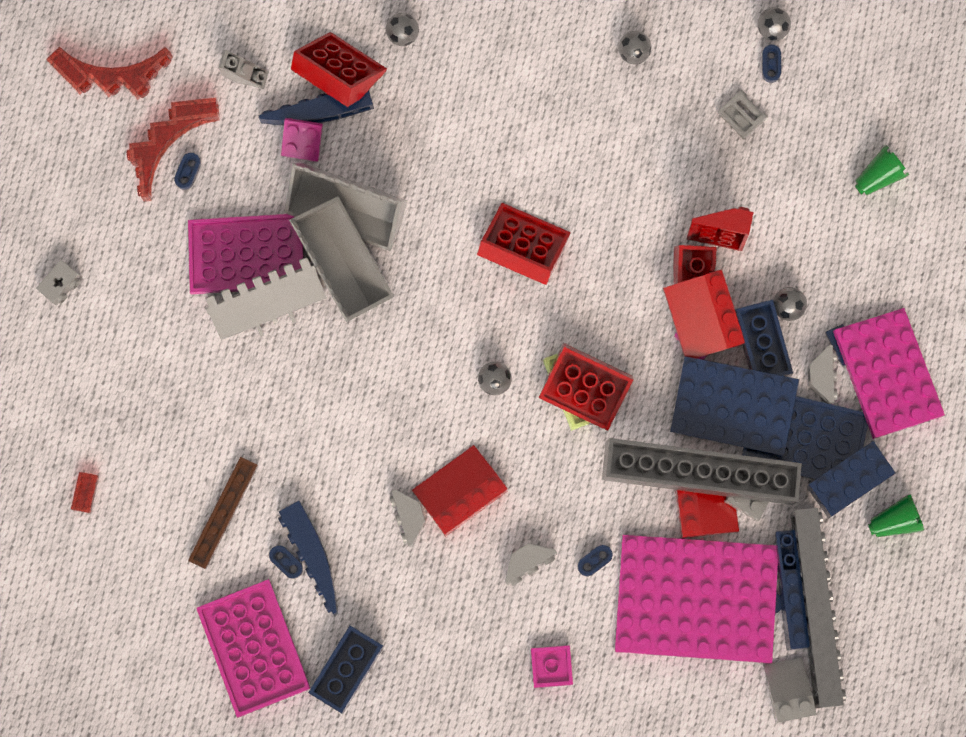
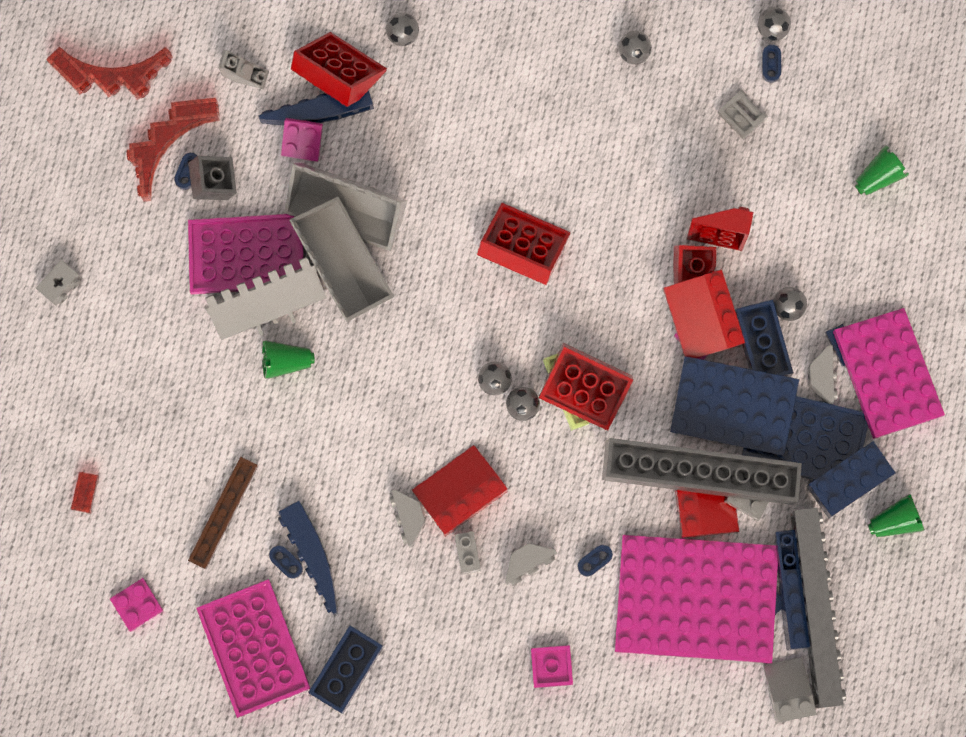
none -> dark pink plate [110,578,164,632]
none -> flat silver brick [189,156,237,200]
none -> green cone [262,340,315,379]
none -> light grey brick [455,531,481,575]
none -> flat silver piece [506,387,540,421]

